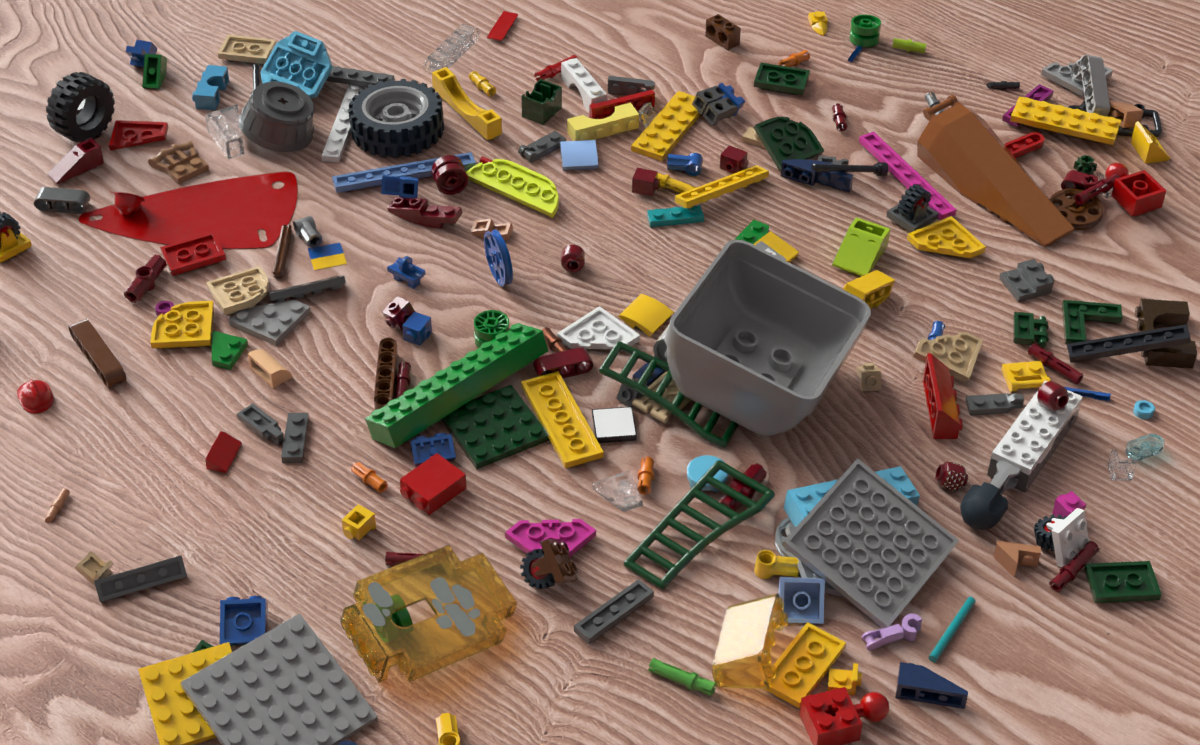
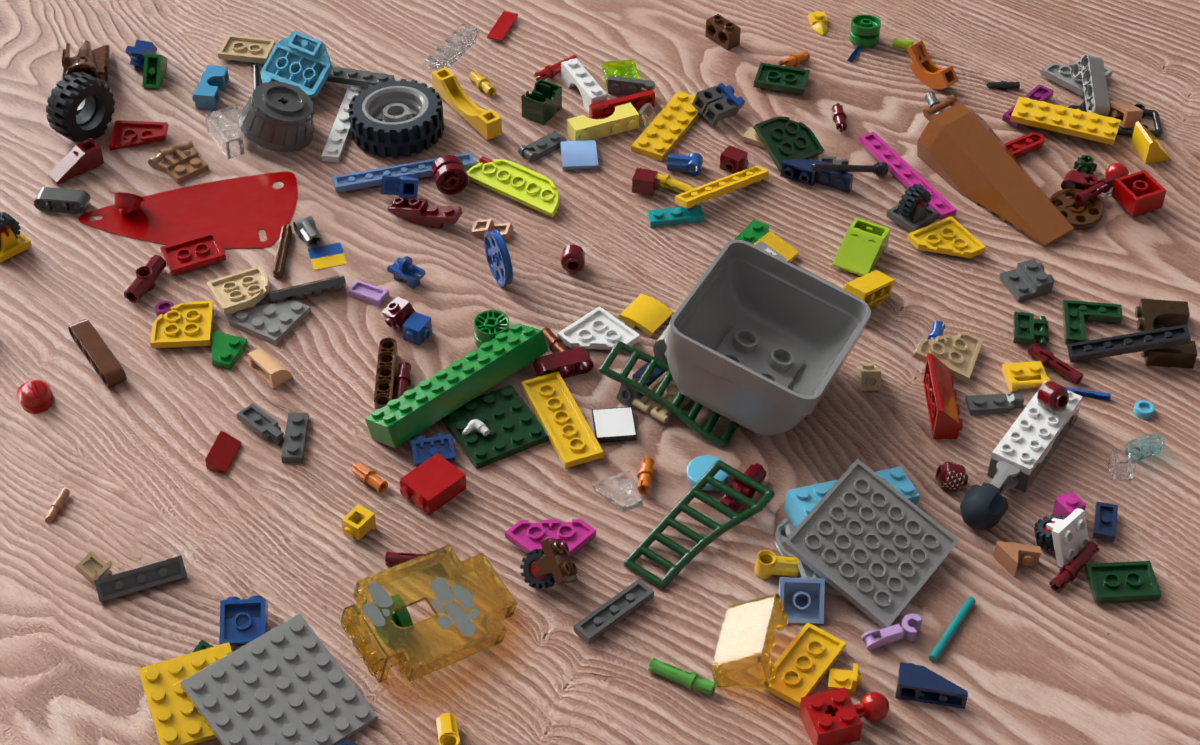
none -> reddish brown piece [62,40,110,81]
none -> lavender tile [347,280,389,307]
none -> white animal [462,419,490,436]
none -> clear neon green tile [602,60,639,86]
none -> orange arch [907,40,959,89]
none -> dark blue plate [1092,502,1118,542]

